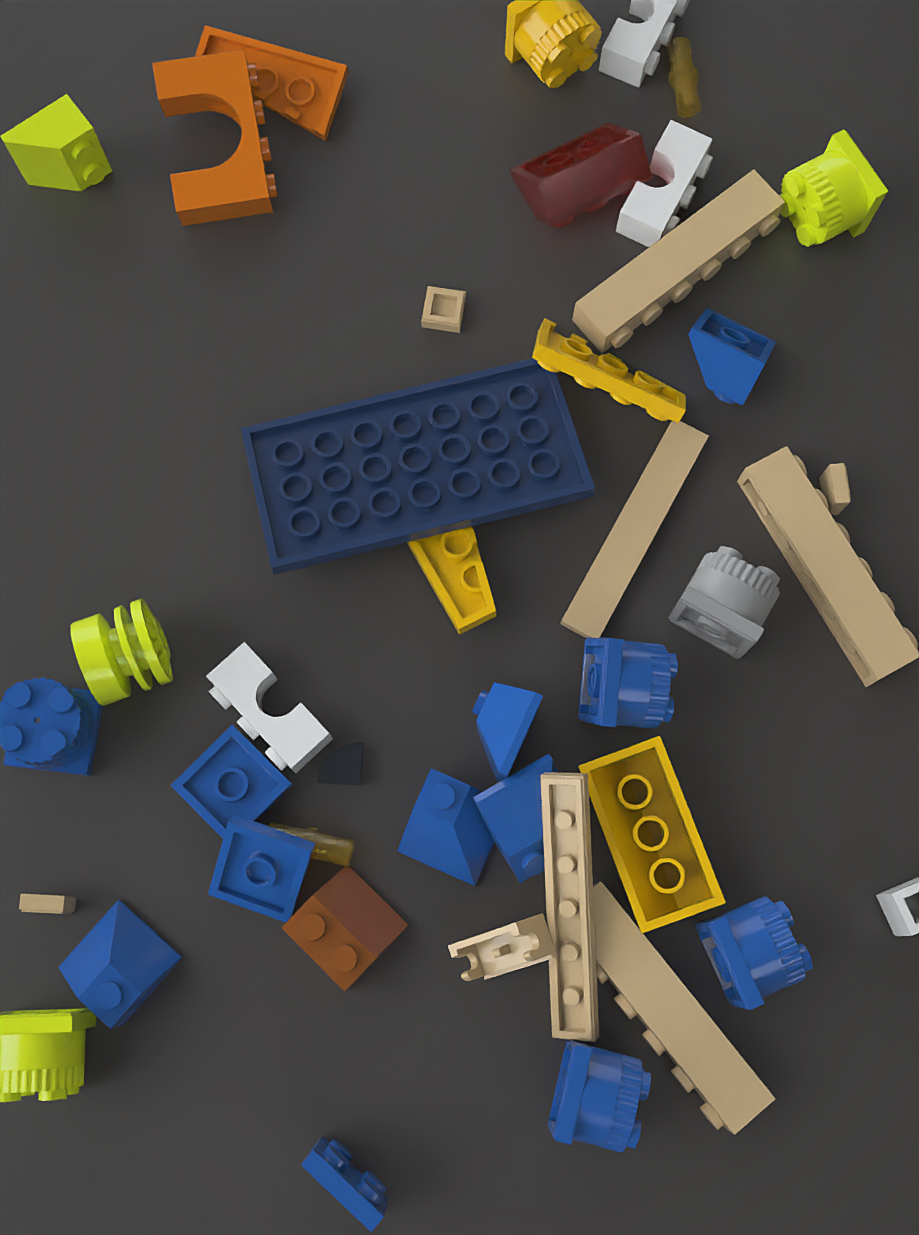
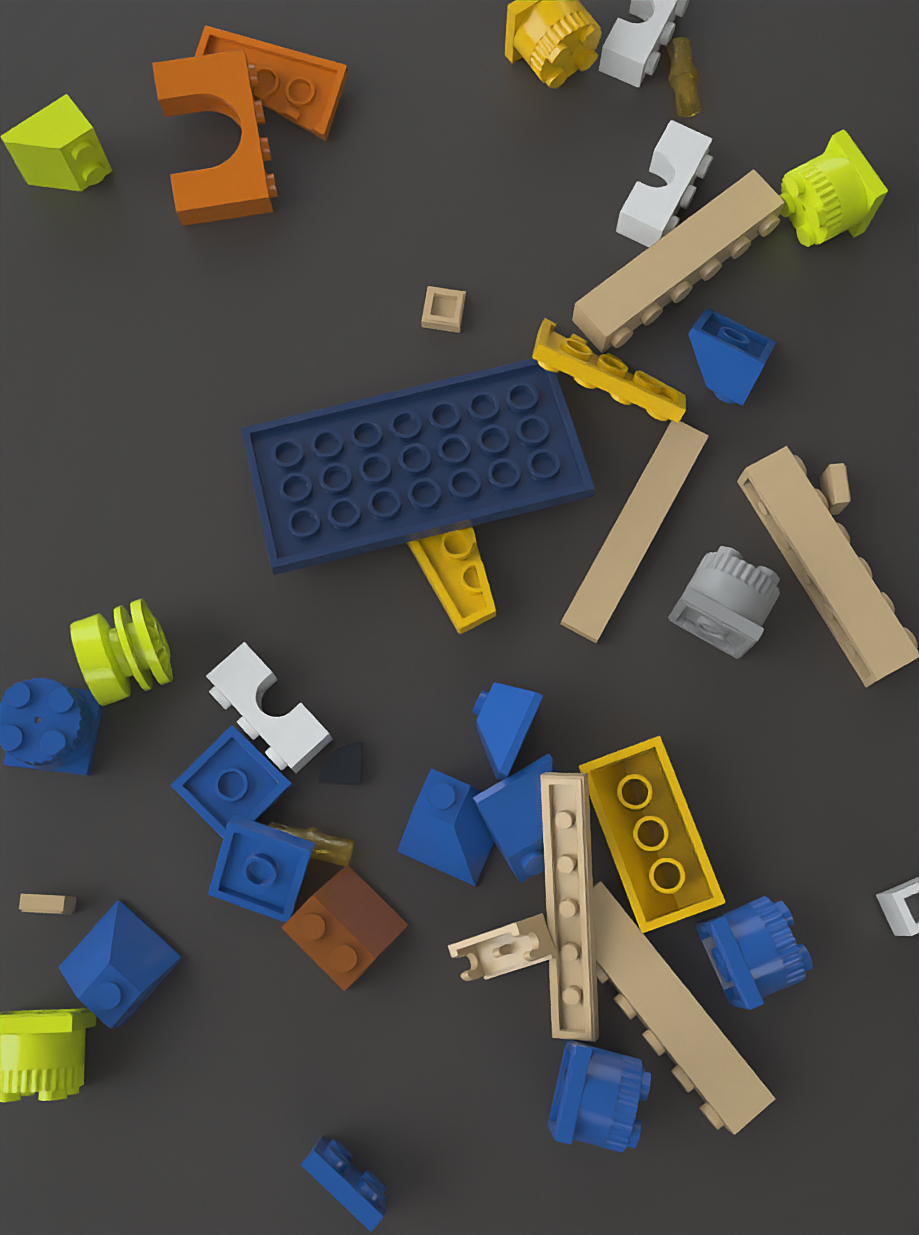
clear red slope [509,123,653,227] -> none
blue piece [578,638,678,729] -> none

